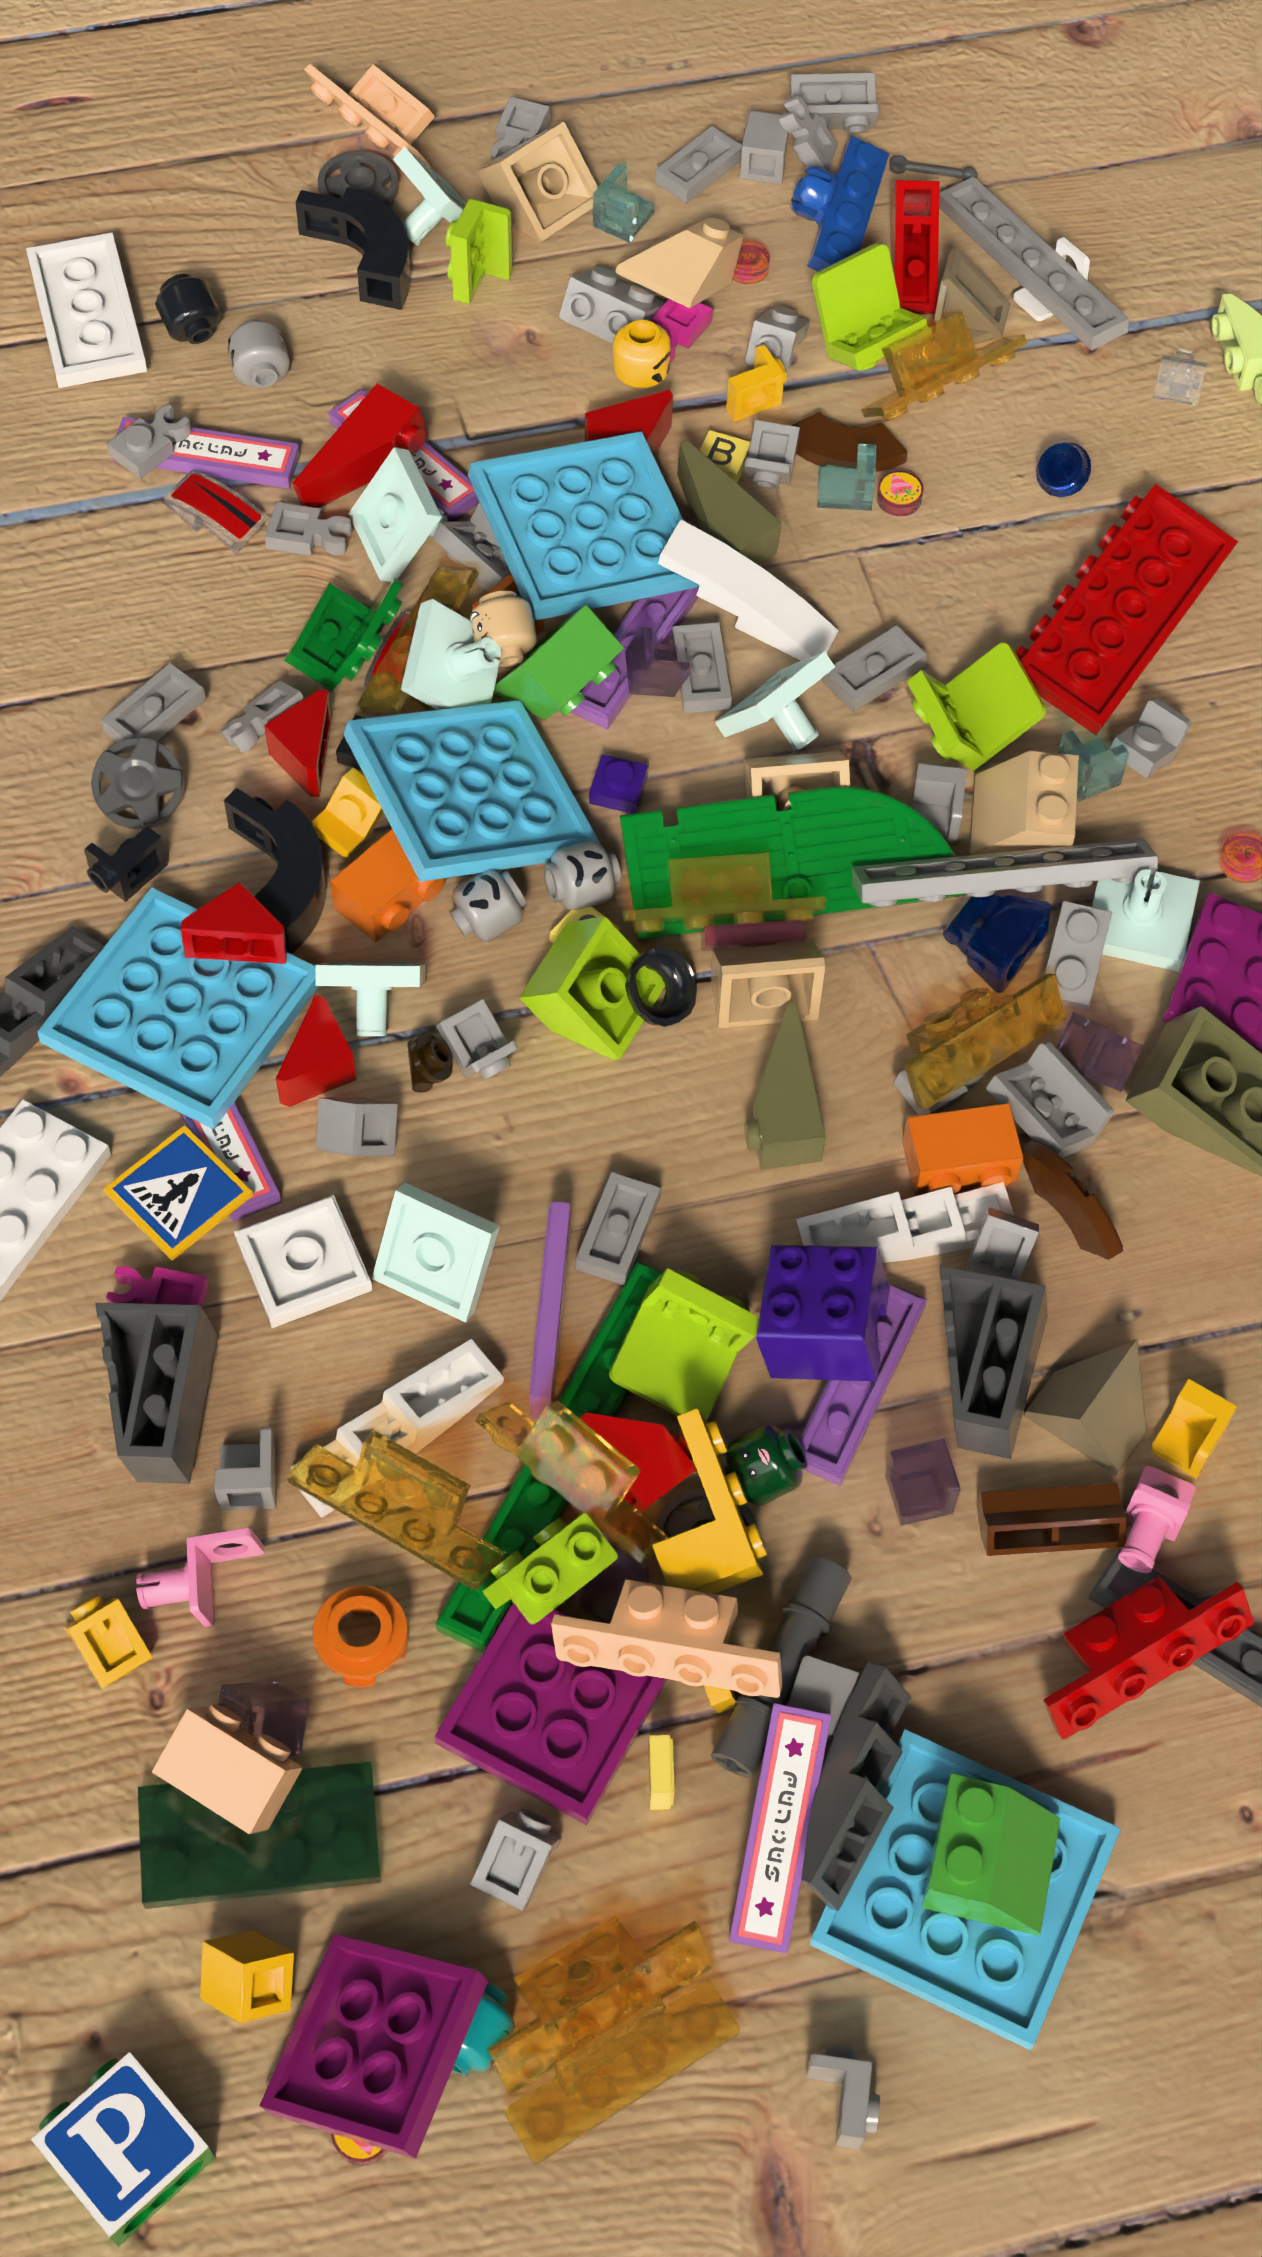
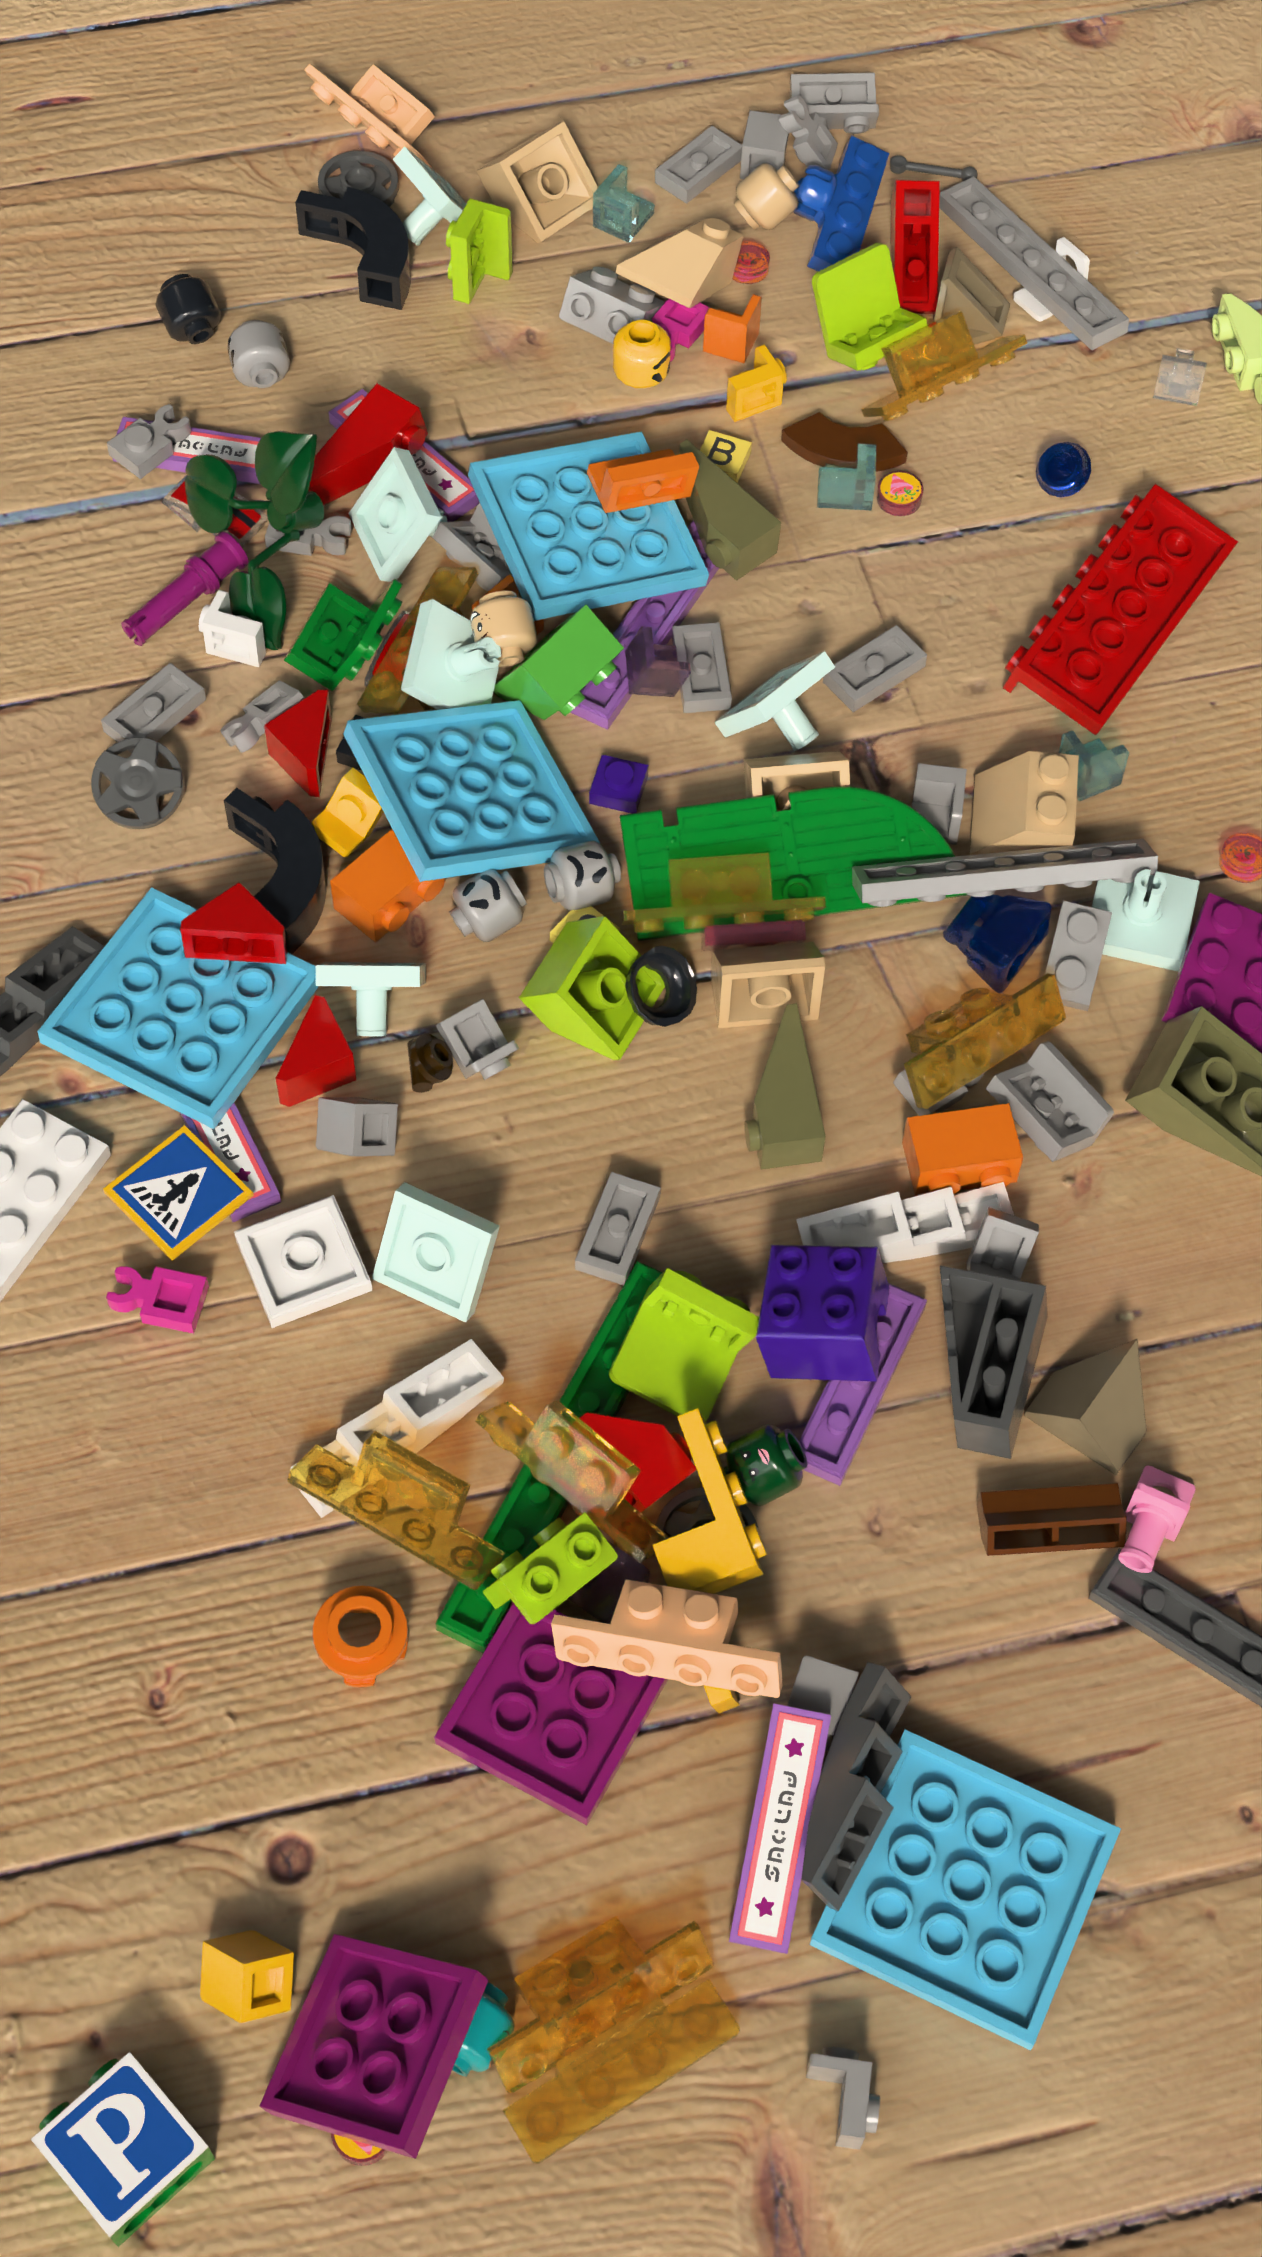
white plate [26,233,147,388] -> none
yellow bracket [64,1594,153,1689] -> none
black bracket [84,826,168,902] -> none
dark grey wedge [95,1303,218,1484] -> none
bright pink bracket [136,1528,264,1627] -> none
clear green plate [138,1761,381,1909] -> none
light nougat brick [152,1704,303,1834] -> none
light grey panel [214,1427,276,1511] -> none
panel [218,1681,310,1756] -> none
light grey bracket [470,1809,562,1911] -> none
light grey plate [491,97,552,161] -> none
medium lavender tile [529,1201,571,1420] -> none
red slope [585,389,673,456] -> none
light yellow tile [648,1735,675,1810] -> none
white slope [658,520,839,661] -> none
dark grey piece [711,1557,852,1778] -> none
light grey bracket [744,420,800,489] -> none
light grey bracket [745,306,810,373] -> none
panel [885,1438,960,1526] -> none
lime bracket [906,643,1047,771] -> none
bright green slope [921,1773,1060,1936] -> none
reddish brown tile [1021,1140,1123,1260] -> none
red bracket [1043,1576,1254,1739] -> none
panel [1056,1012,1144,1092] -> none
light grey bracket [1108,698,1191,778] -> none
yellow panel [1150,1379,1237,1479] -> none
none -> magenta pin [121,532,249,646]
none -> dark green plant [185,431,324,650]
none -> white bracket [199,590,266,667]
none -> orange panel [587,449,699,513]
none -> orange panel [703,294,762,363]
none -> tan head [734,163,799,230]

